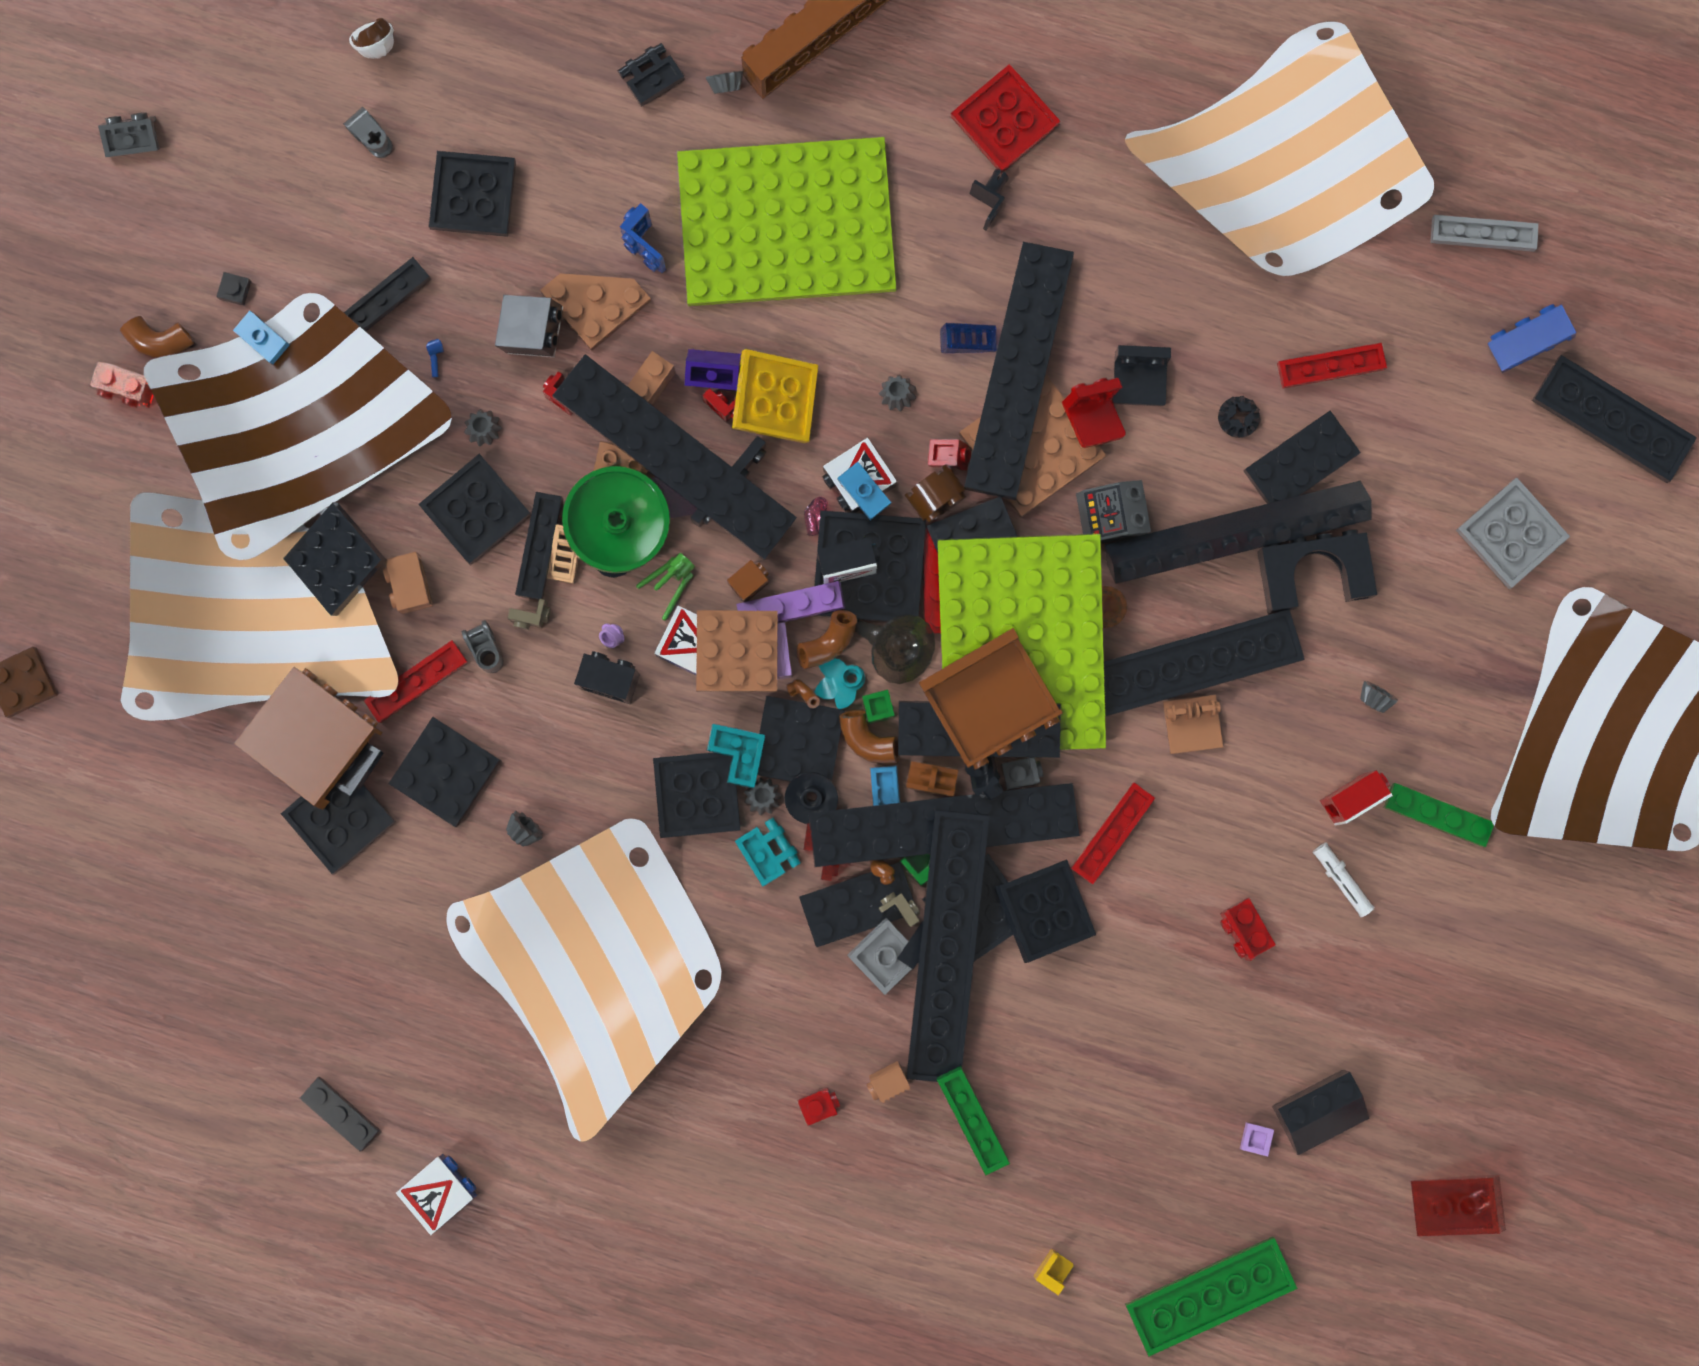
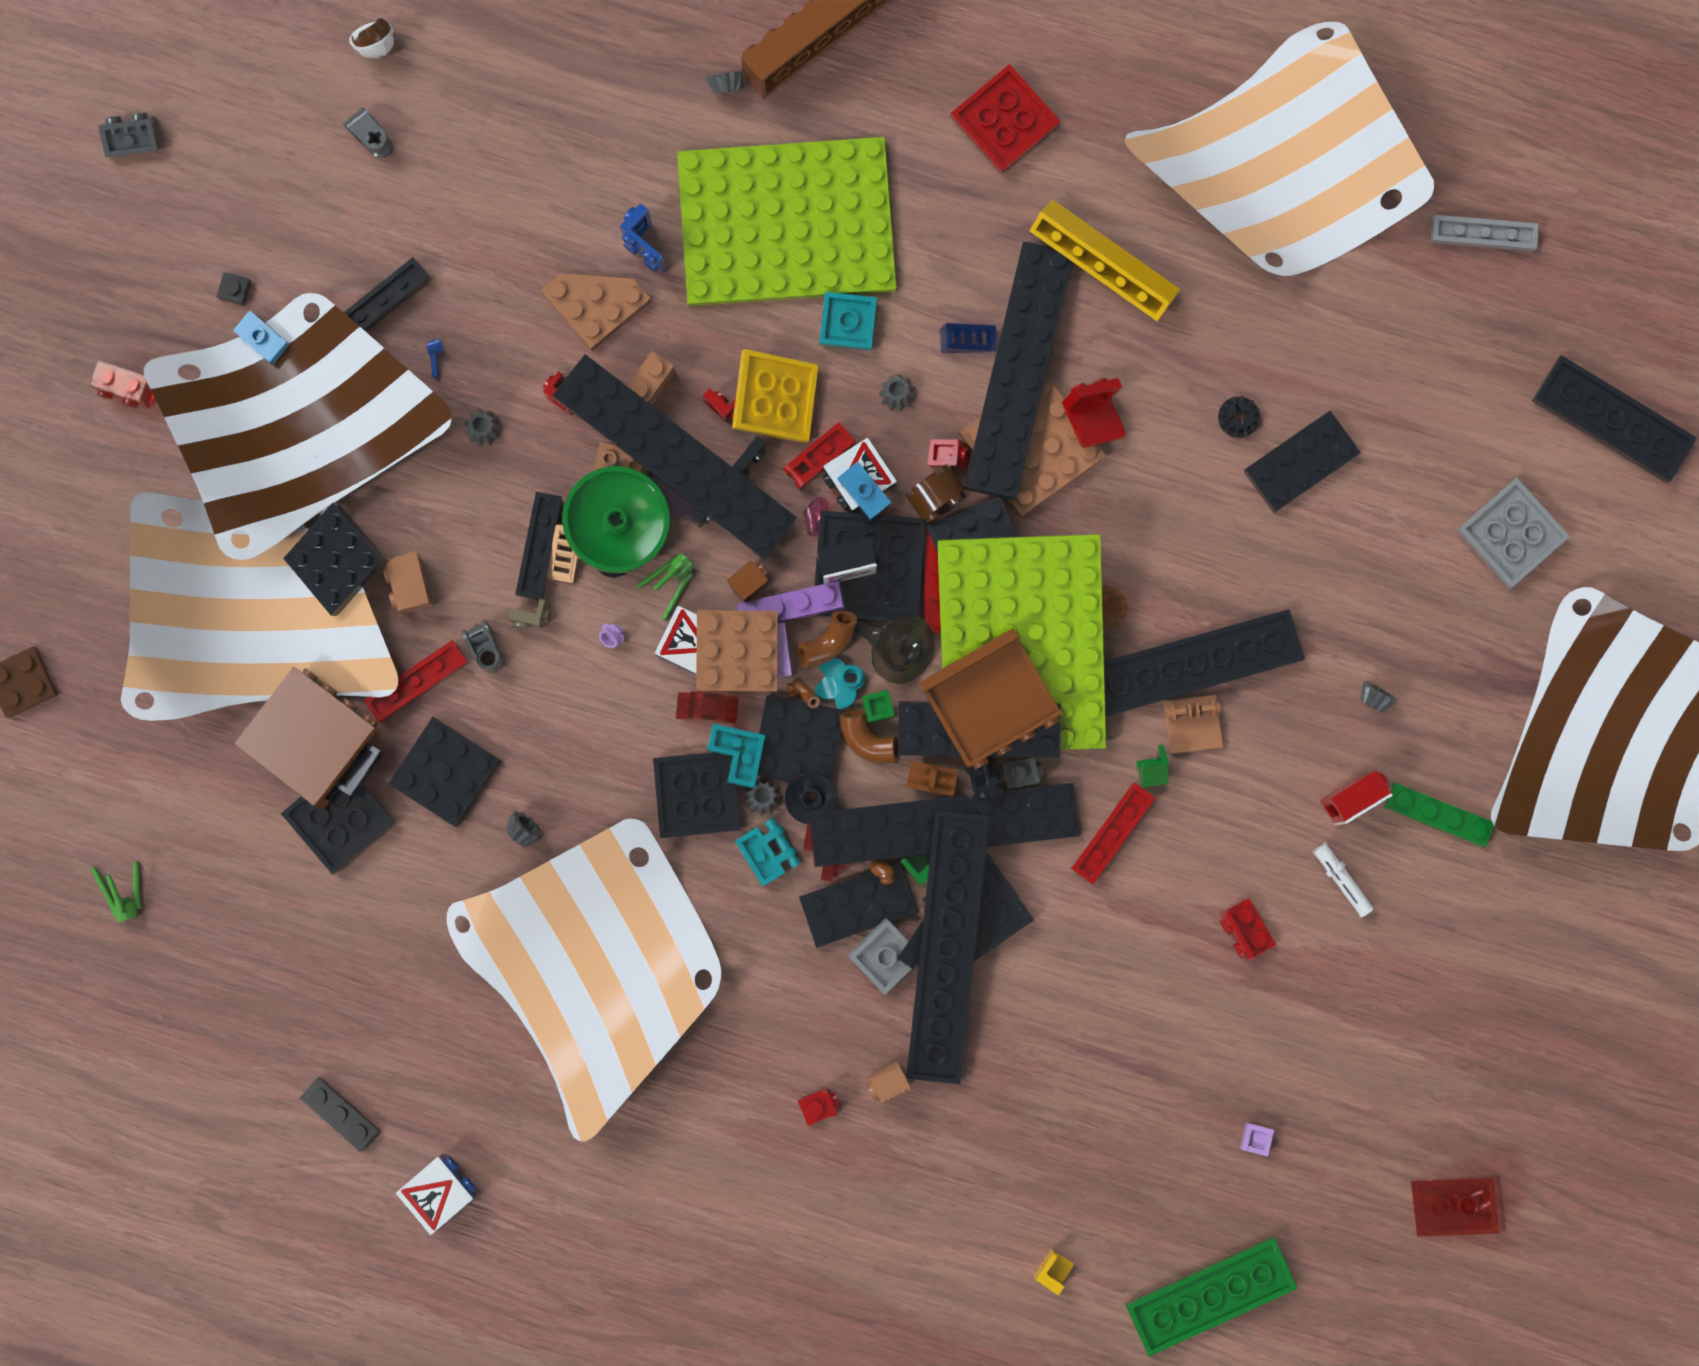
dark orange cylinder [120,316,195,358] -> none
black plate [418,454,531,566] -> none
black plate [428,151,516,237] -> none
piece [495,295,563,357] -> none
black brick [574,651,640,705] -> none
black plate [617,43,685,107] -> none
dark purple brick [684,349,741,390] -> none
dark azure plate [870,766,900,806] -> none
dark tan bracket [879,892,920,927] -> none
green plate [937,1066,1010,1176] -> none
black bracket [969,169,1009,231] -> none
black plate [995,860,1096,964] -> none
dark grey piece [1076,480,1151,544] -> none
black brick [1105,481,1372,584] -> none
black bracket [1113,345,1171,406] -> none
black arch [1257,529,1377,614] -> none
black slope [1272,1070,1369,1155] -> none
red plate [1277,343,1387,389] -> none
blue wedge [1488,304,1576,373] -> none
none -> bright green plant [91,861,142,922]
none -> clear red brick [675,691,739,724]
none -> red plate [782,422,856,490]
none -> teal plate [819,292,877,351]
none -> yellow brick [1029,199,1181,321]
none -> green panel [1136,744,1169,788]

